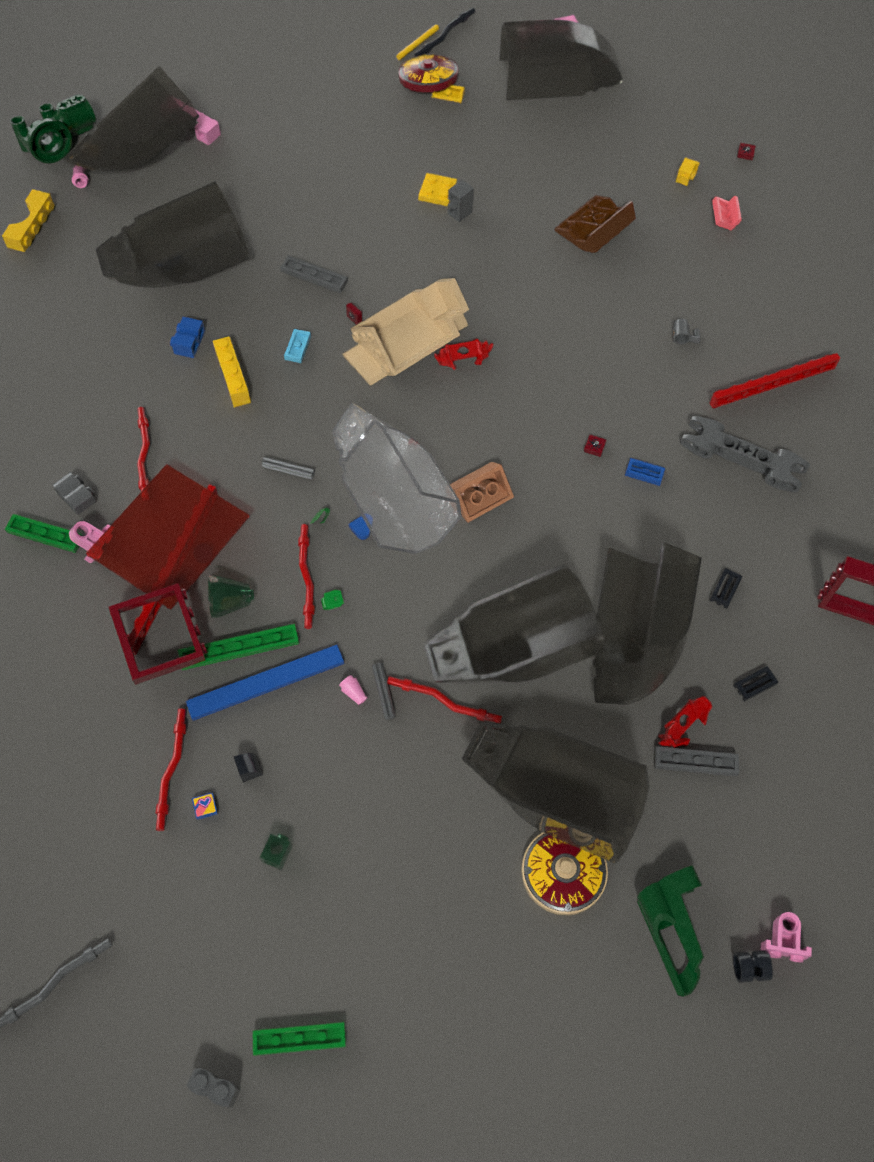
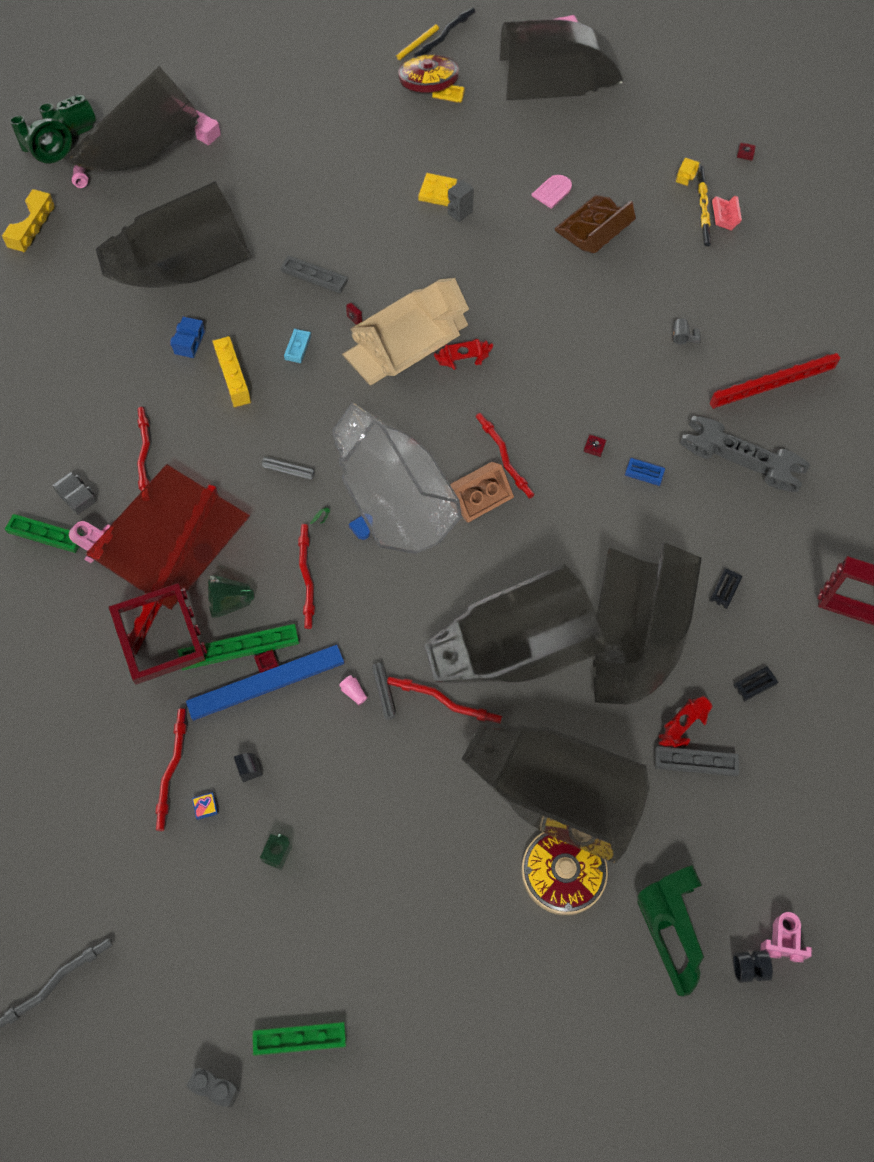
green piece [321,590,344,610] -> none
none -> dark red tile [254,650,279,673]
none -> red bar [476,413,535,499]
none -> bright pink window [532,175,572,209]
none -> piece [698,166,711,246]

